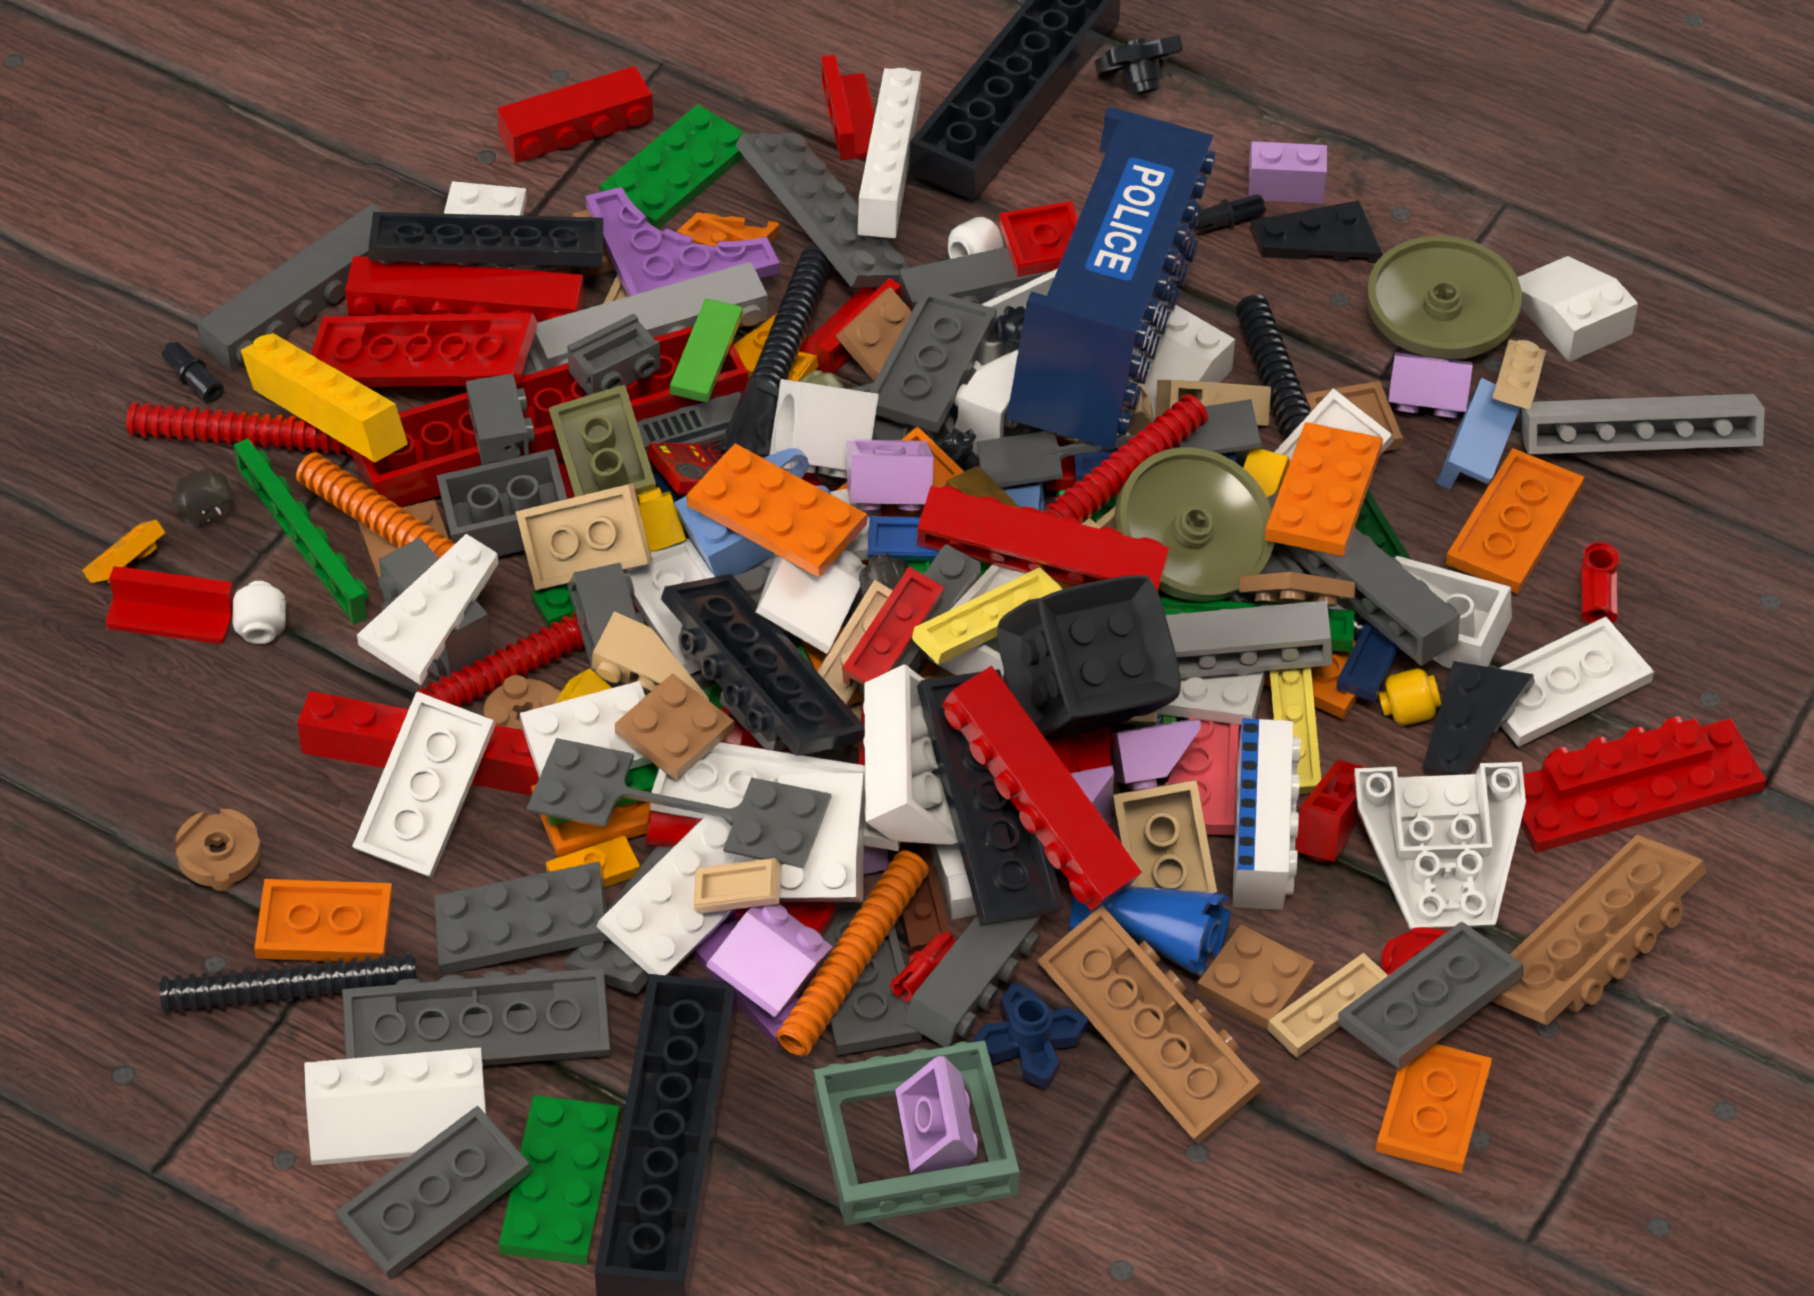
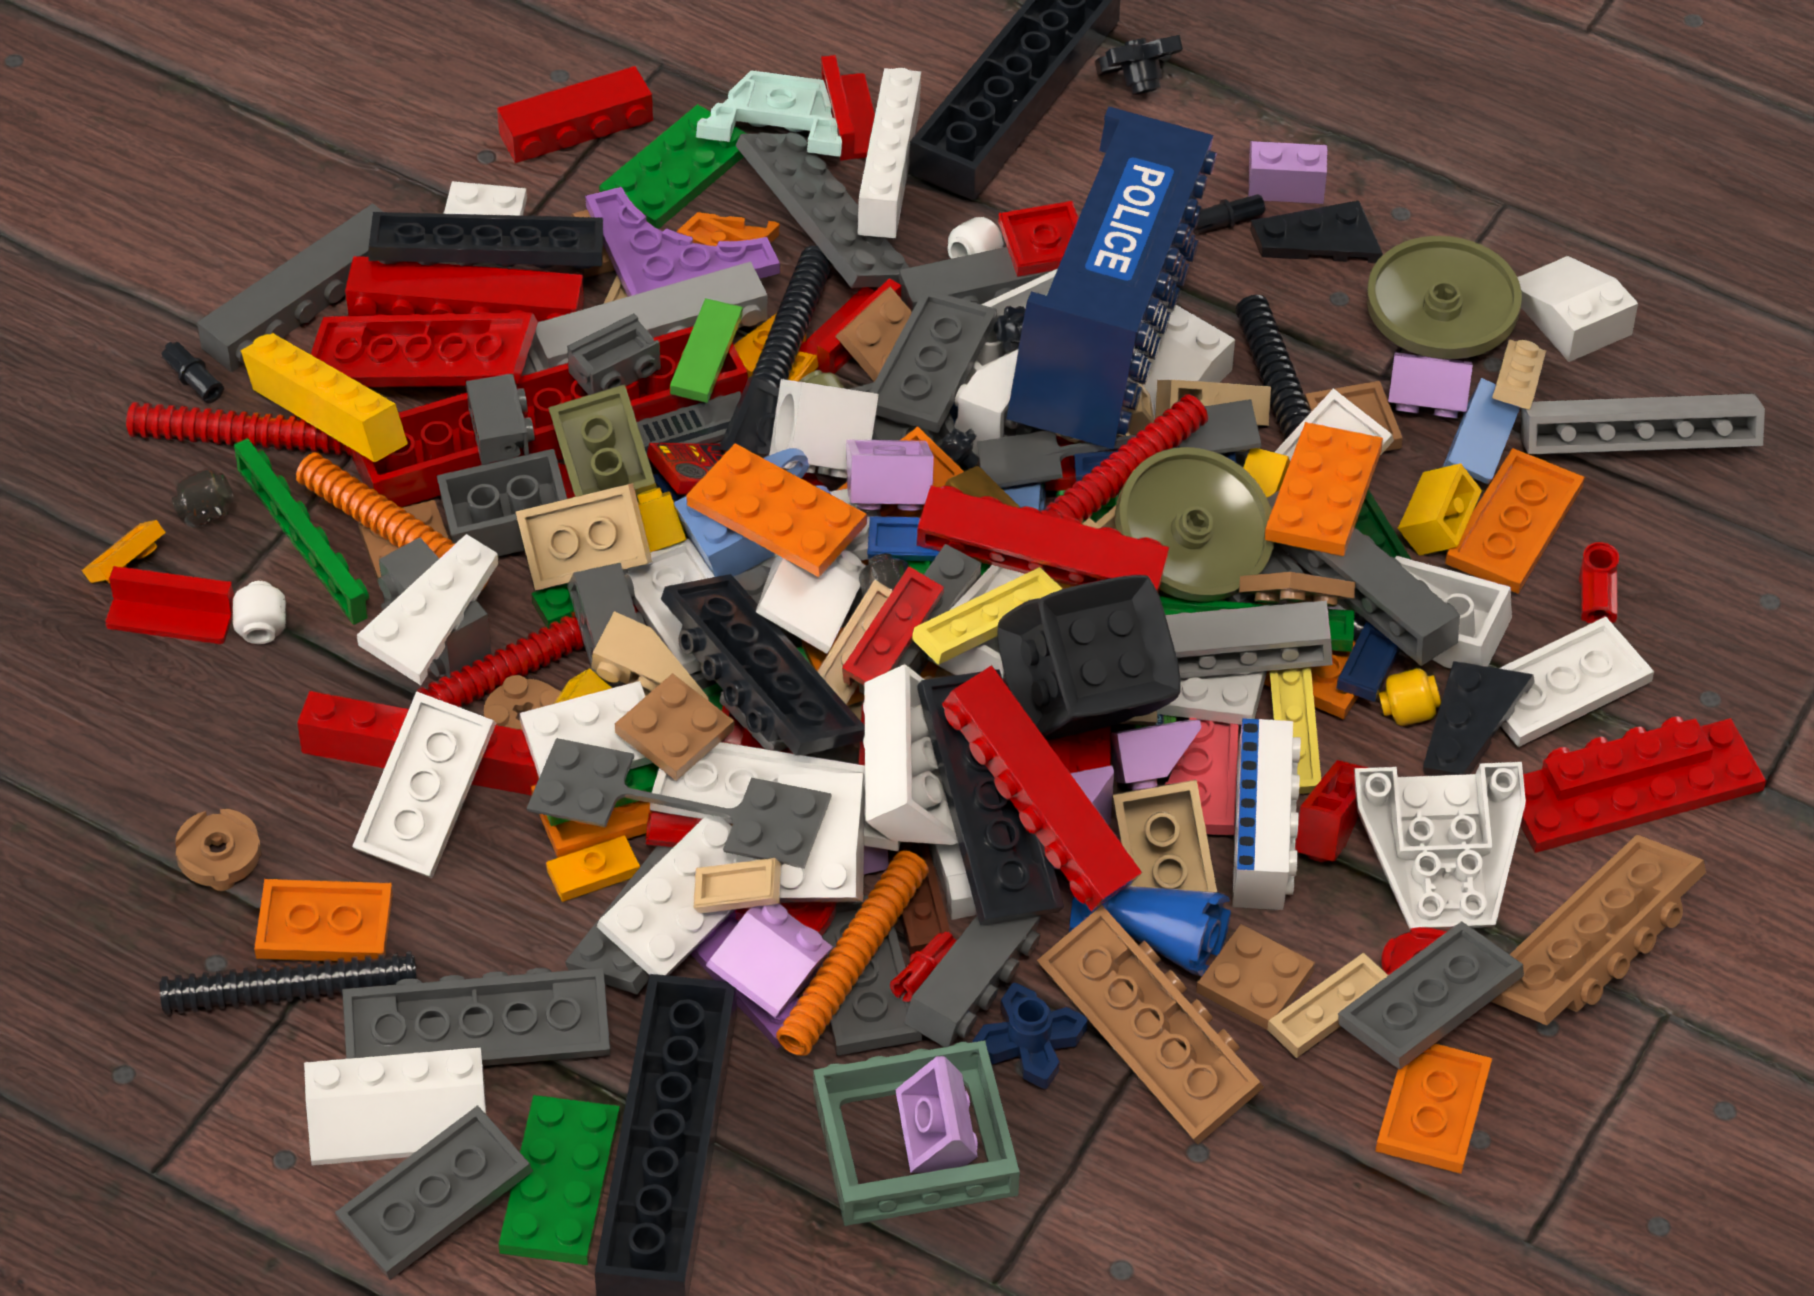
dark grey plate [434,862,609,975] -> none
none -> light aqua wing [696,70,842,157]
none -> yellow brick [1398,463,1482,556]

